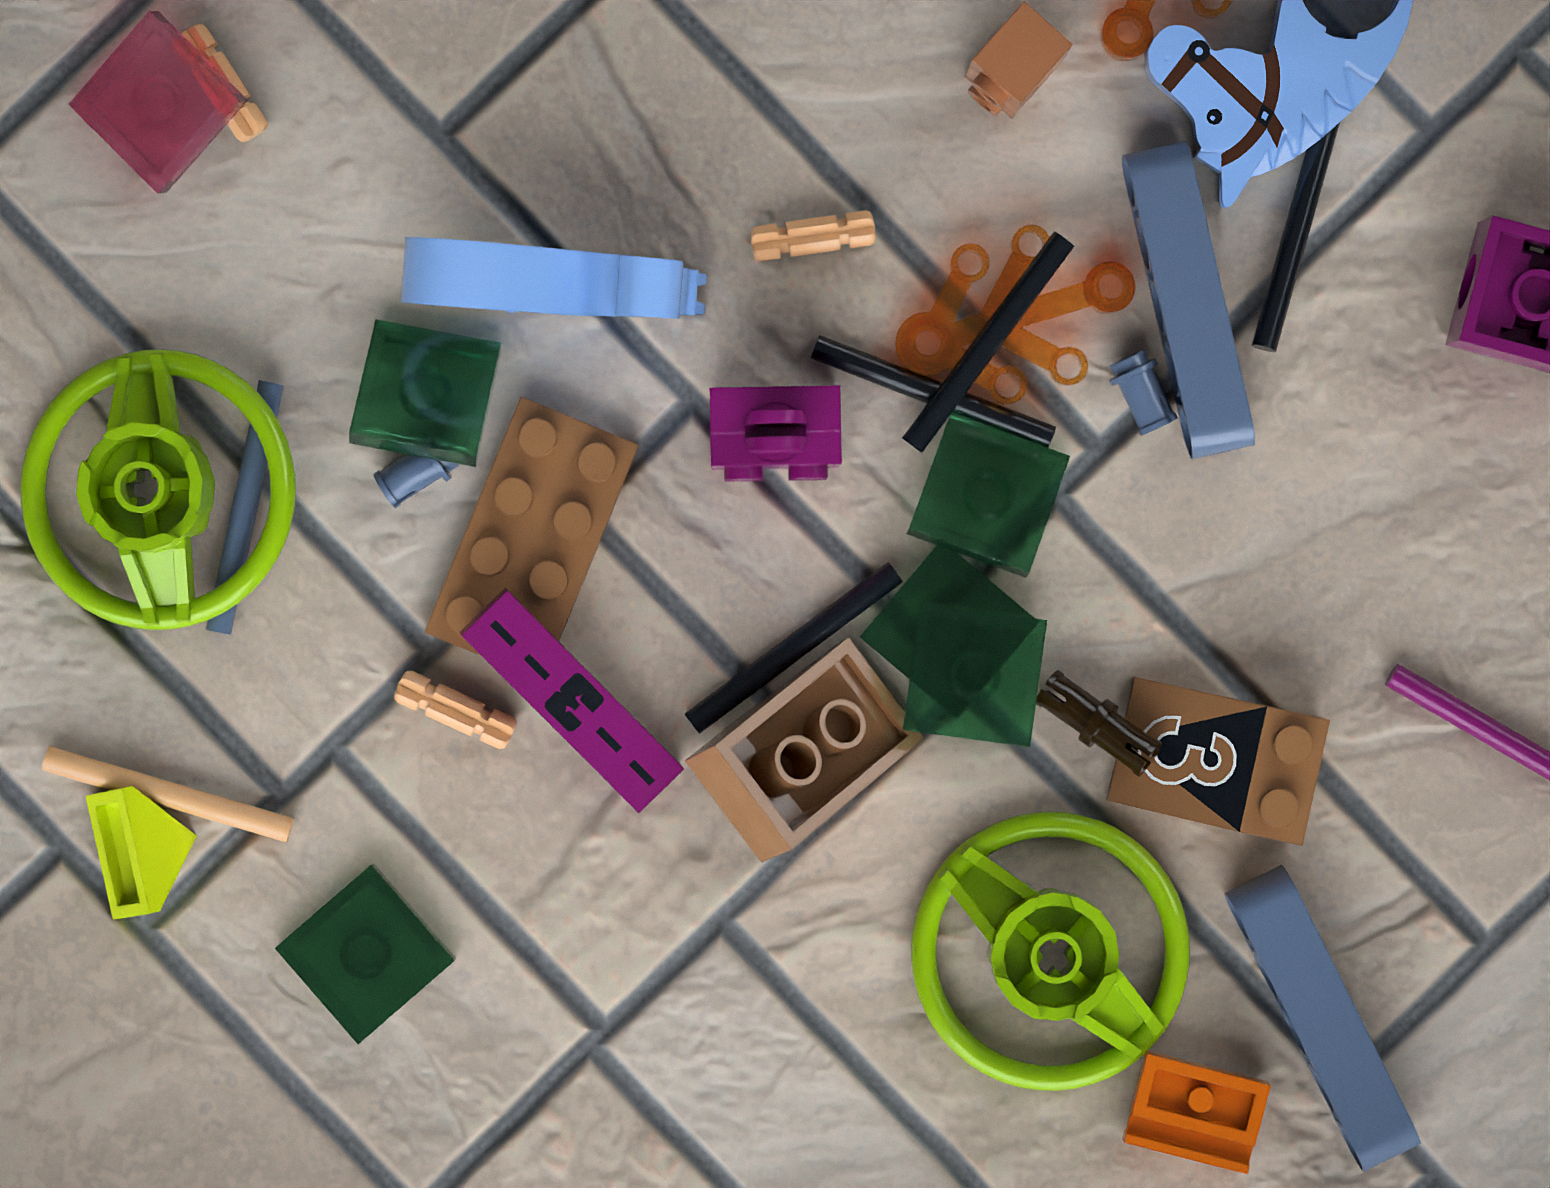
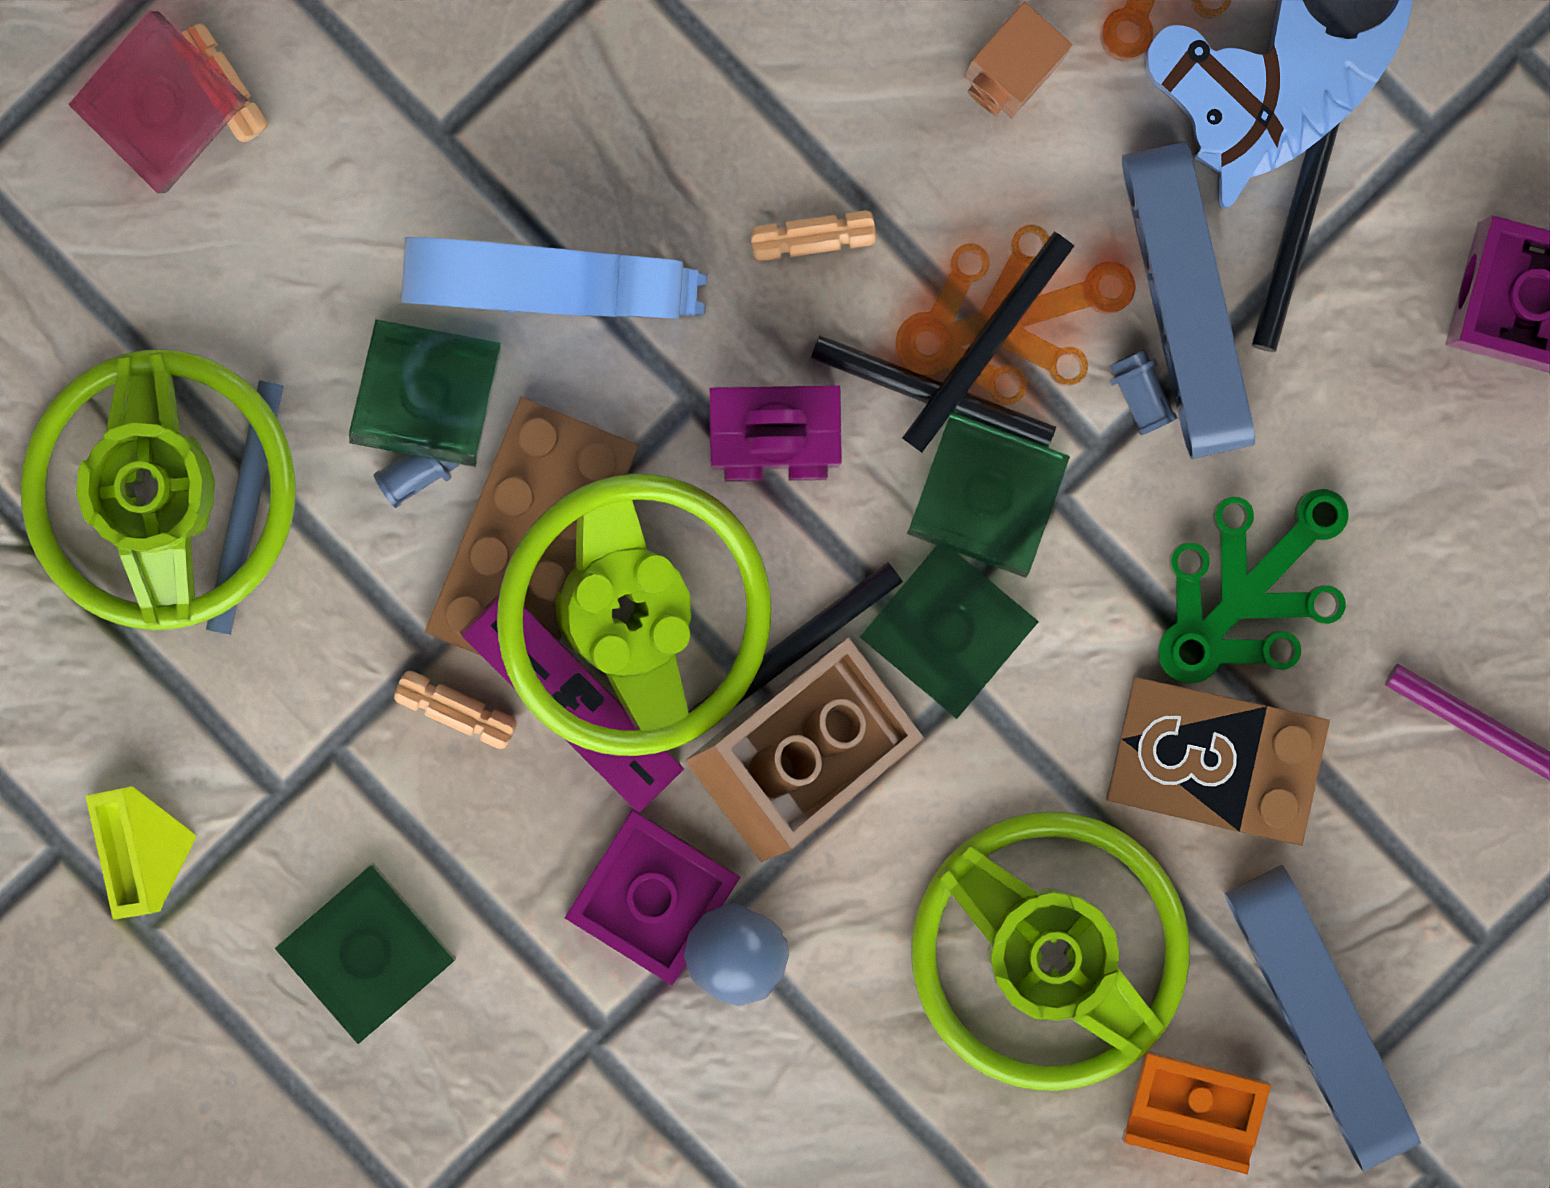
light nougat bar [42,746,294,842] -> none
clear green tile [902,603,1047,747] -> none
dark brown pin [1035,670,1162,777] -> none
none -> lime piece [497,474,772,756]
none -> magenta tile [565,809,740,986]
none -> sand blue hair [684,903,789,1006]
none -> green plant [1158,489,1349,684]

